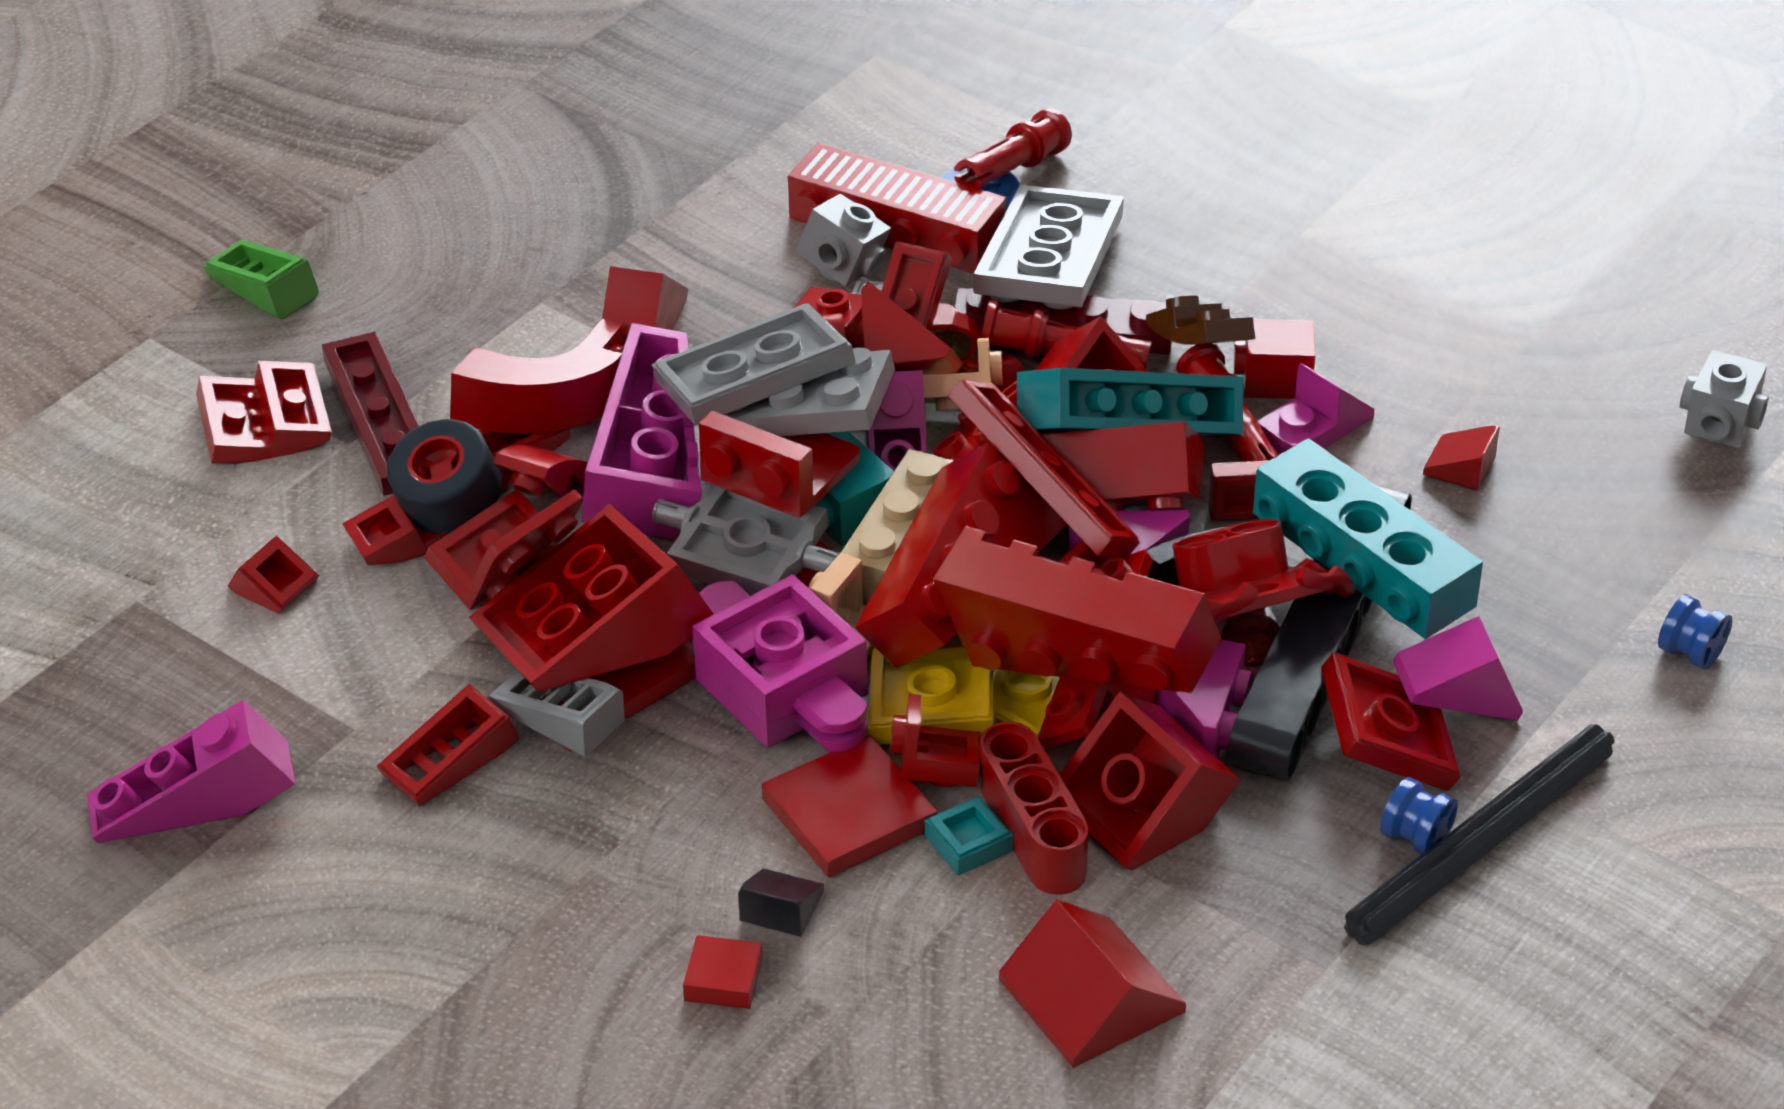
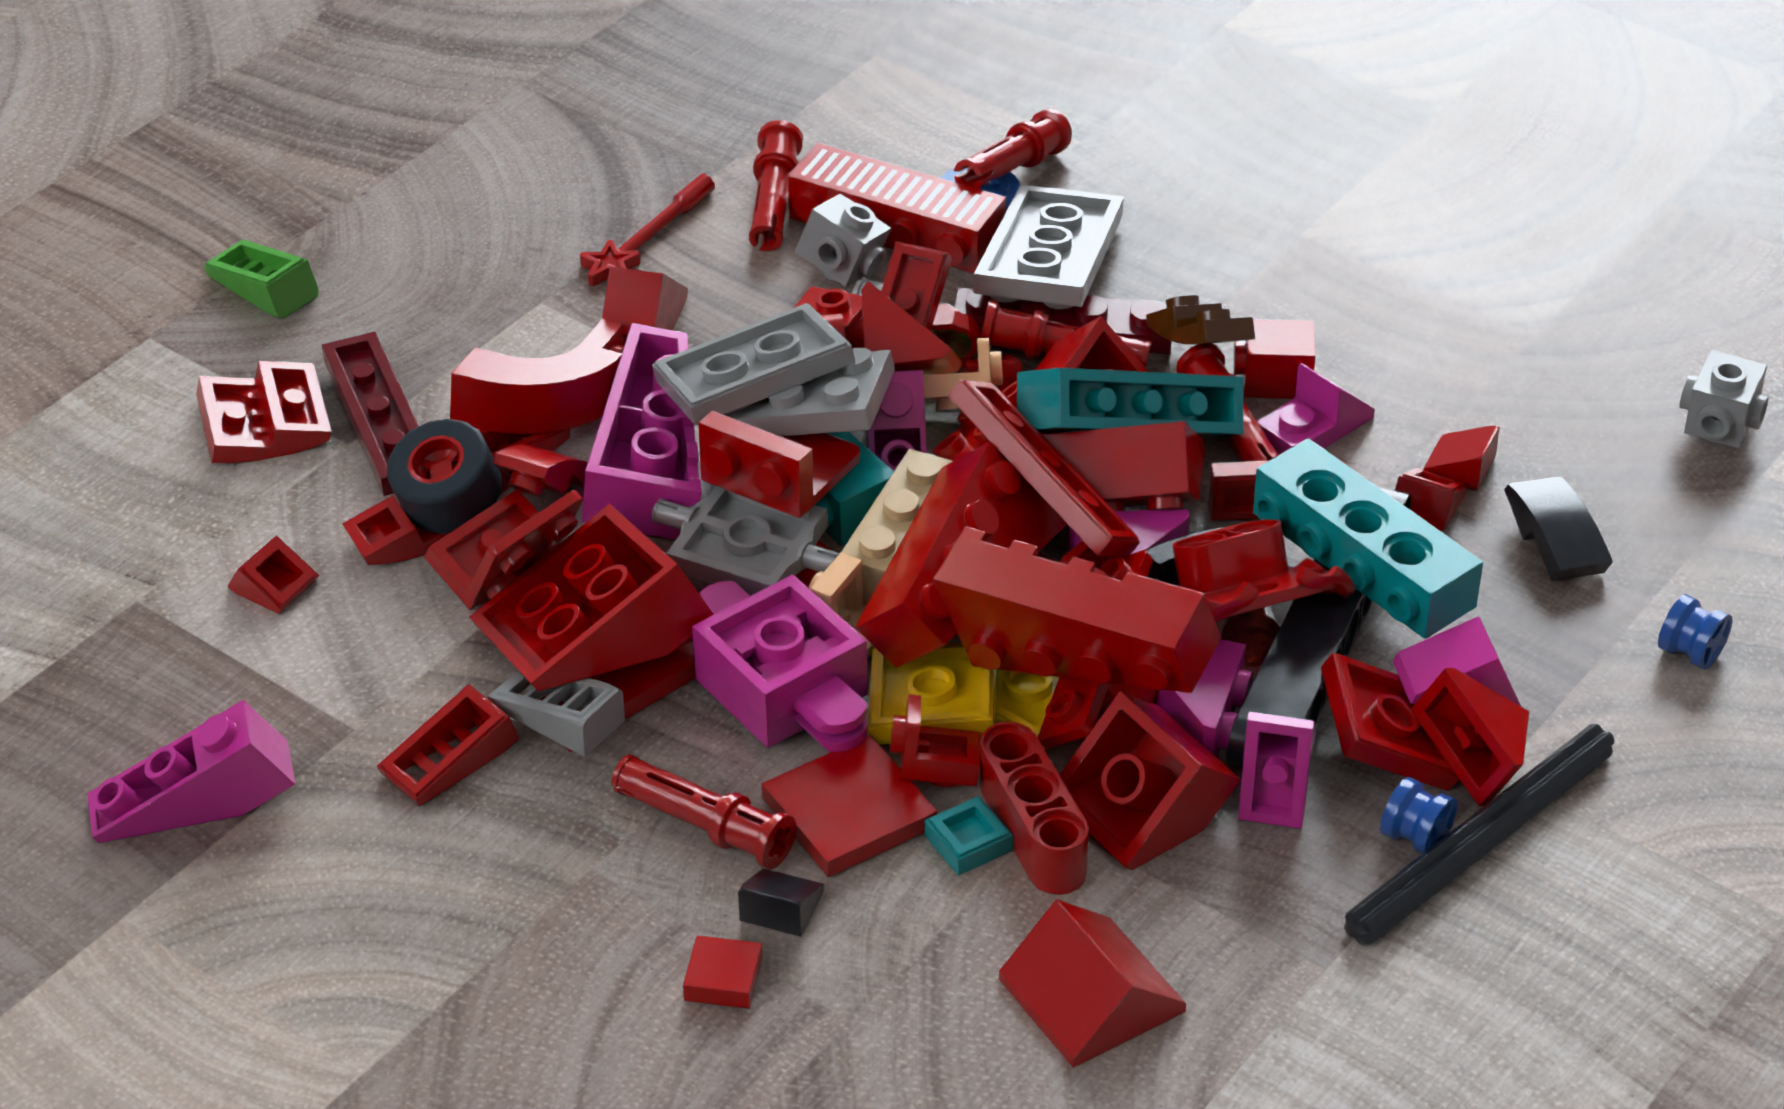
none -> red piece [580,174,715,286]
none -> red pin [611,754,796,870]
none -> red pin [749,120,804,252]
none -> dark pink slope [1238,712,1316,829]
none -> red slope [1395,468,1468,531]
none -> red slope [1411,667,1529,807]
none -> black slope [1504,476,1613,581]

